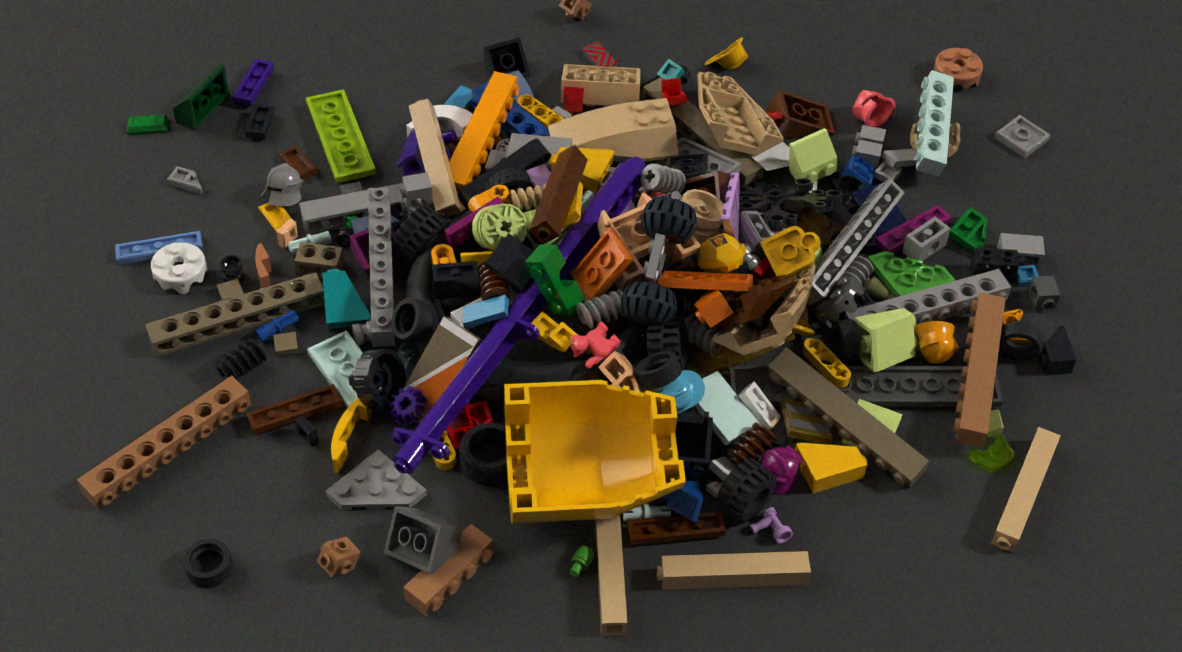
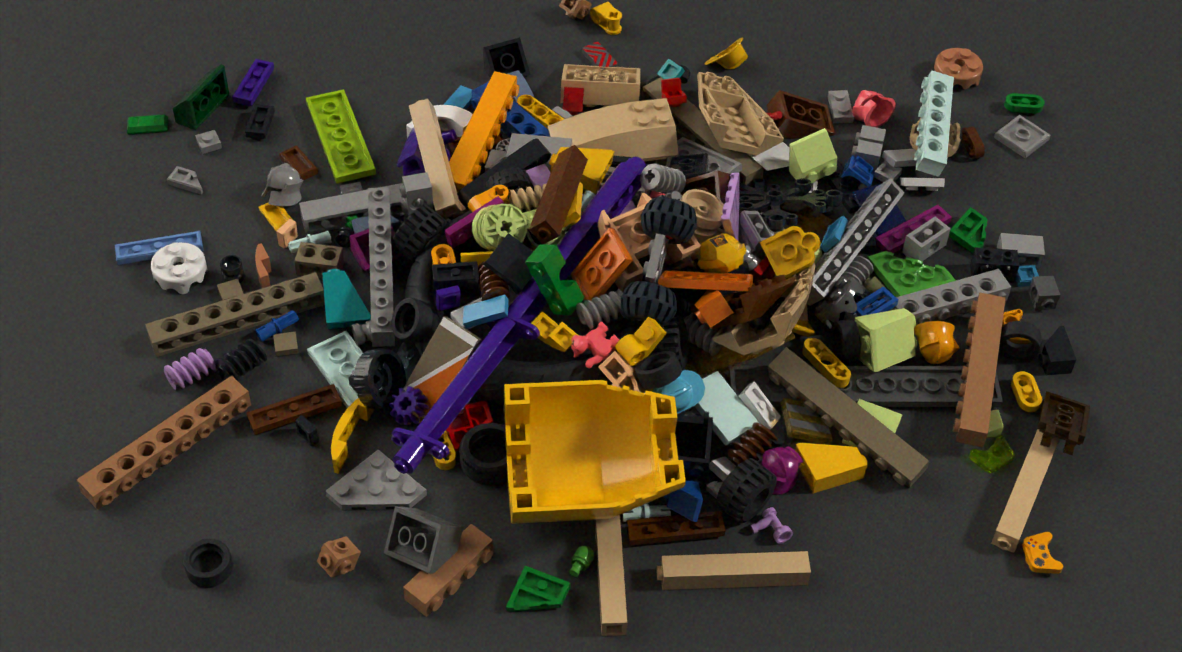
none -> lavender piece [164,348,217,390]
none -> light grey plate [195,130,222,154]
none -> dark purple tile [436,285,460,311]
none -> green wing [506,566,571,612]
none -> yellow piece [590,2,622,35]
none -> yellow plate [615,317,667,367]
none -> dark azure tile [820,216,848,252]
none -> light grey plate [827,90,854,123]
none -> blue tile [853,286,899,317]
none -> white plate [900,178,945,191]
none -> reddish brown beam [961,126,985,159]
none -> green plate [1004,93,1045,114]
none -> yellow plate [1011,371,1042,412]
none -> light orange piece [1022,532,1063,574]
none -> dark brown tile [1037,391,1090,455]

